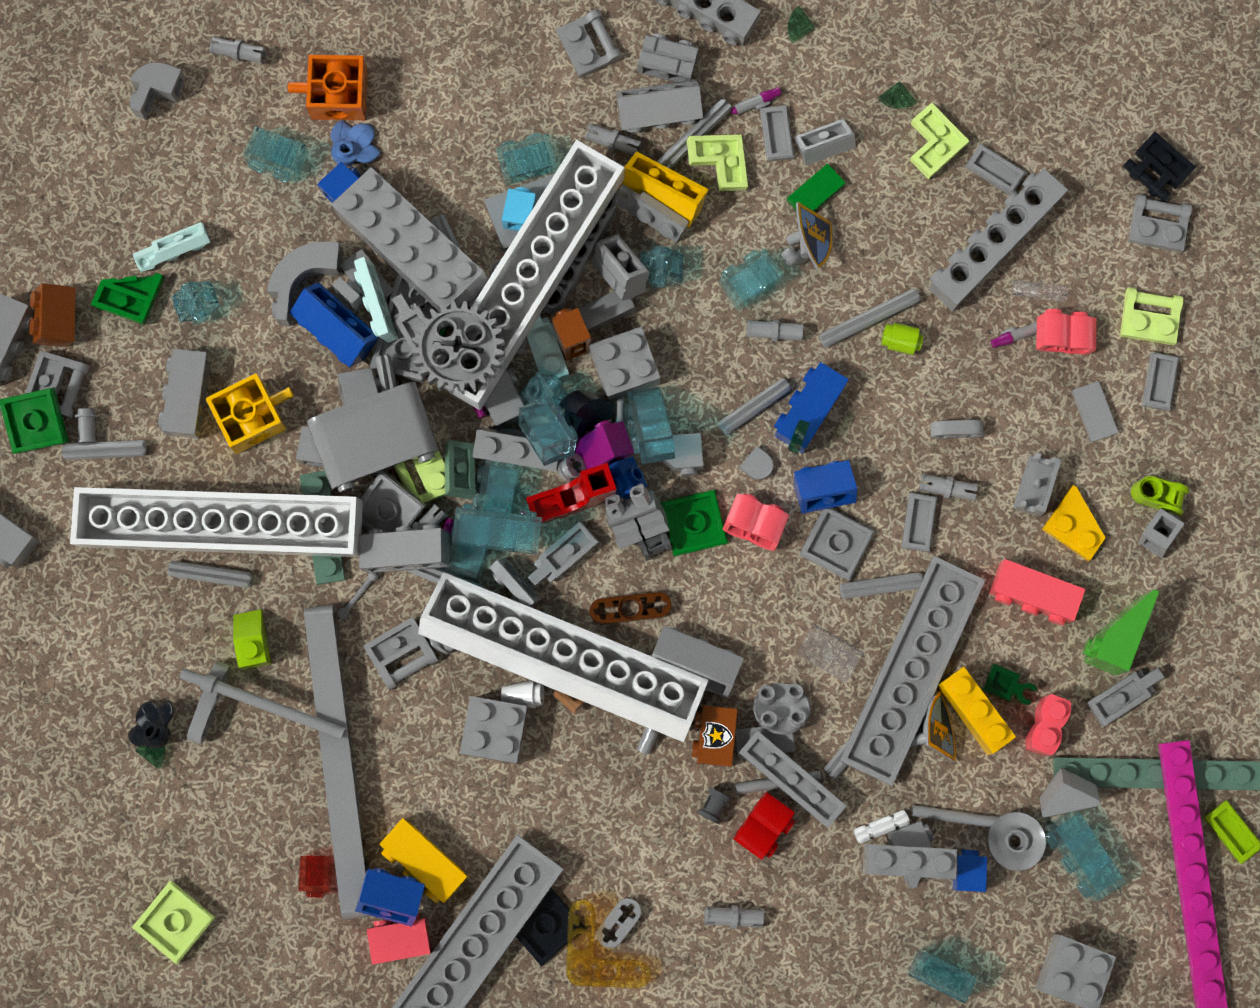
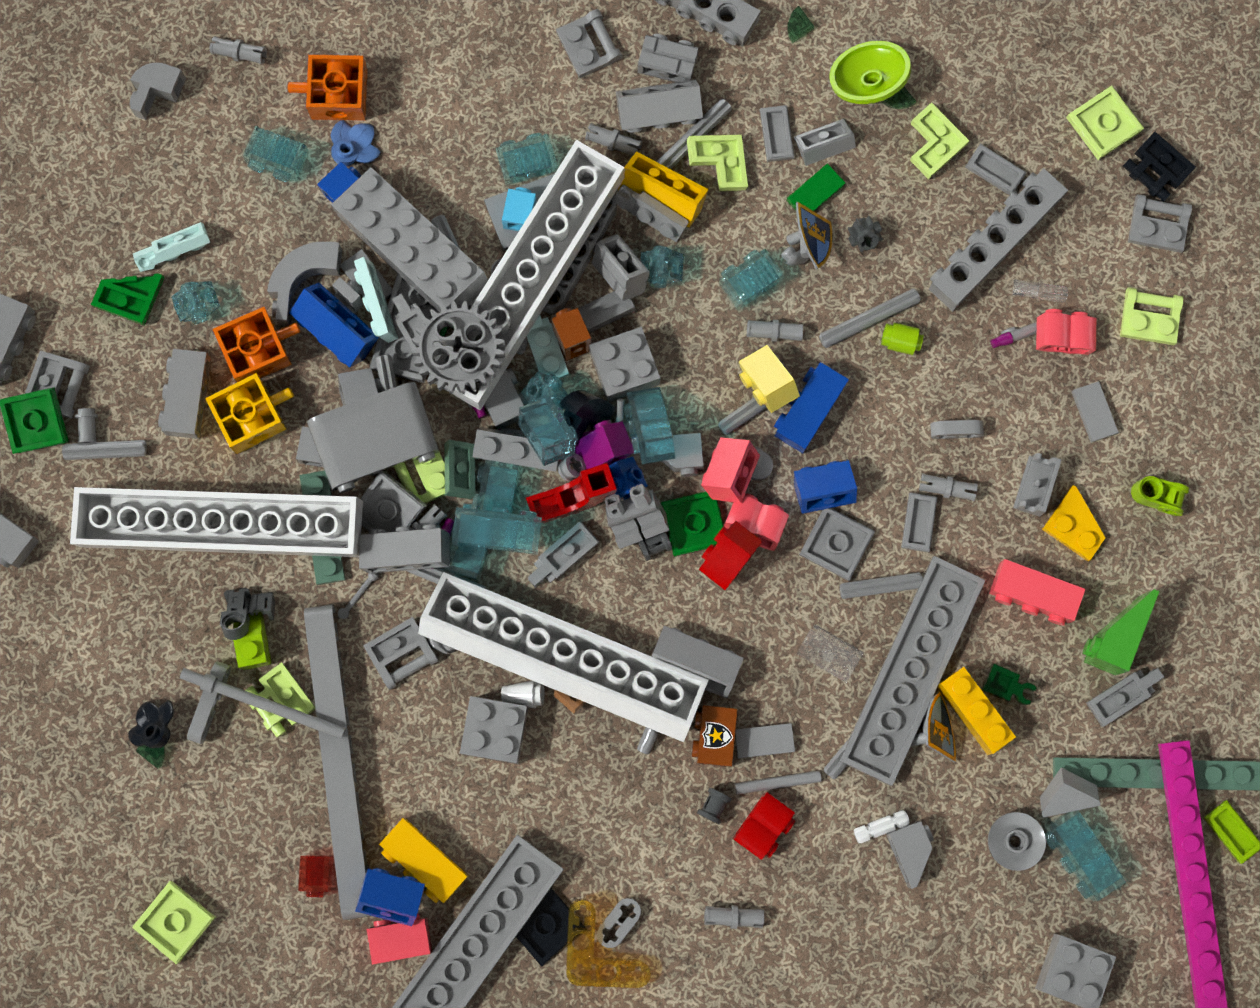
dark orange brick [29,283,76,347] -> none
light grey axle [168,561,252,588] -> none
light grey plate [489,557,542,608] -> none
reddish brown beam [590,592,671,625] -> none
piece [731,87,781,115] -> none
light grey plate [739,730,846,828] -> none
light grey dish [753,683,811,735] -> none
clear green tile [788,420,810,455] -> none
light grey brick [863,844,957,879] -> none
clear light blue brick [907,949,977,1004] -> none
light grey bar [912,805,999,828] -> none
blue brick [953,849,987,892] -> none
coral brick [1025,694,1071,756] -> none
light grey brick [1138,508,1185,558] -> none
light grey tile [1141,352,1179,412] -> none
none -> orange piece [212,307,301,382]
none -> dark grey piece [220,588,275,640]
none -> yellowish green plate [245,662,316,738]
none -> red brick [699,521,763,590]
none -> coral brick [701,437,760,503]
none -> light yellow brick [739,345,800,413]
none -> lime dish [829,41,911,104]
none -> dark grey gear [848,216,883,252]
none -> yellowish green plate [1066,86,1144,160]

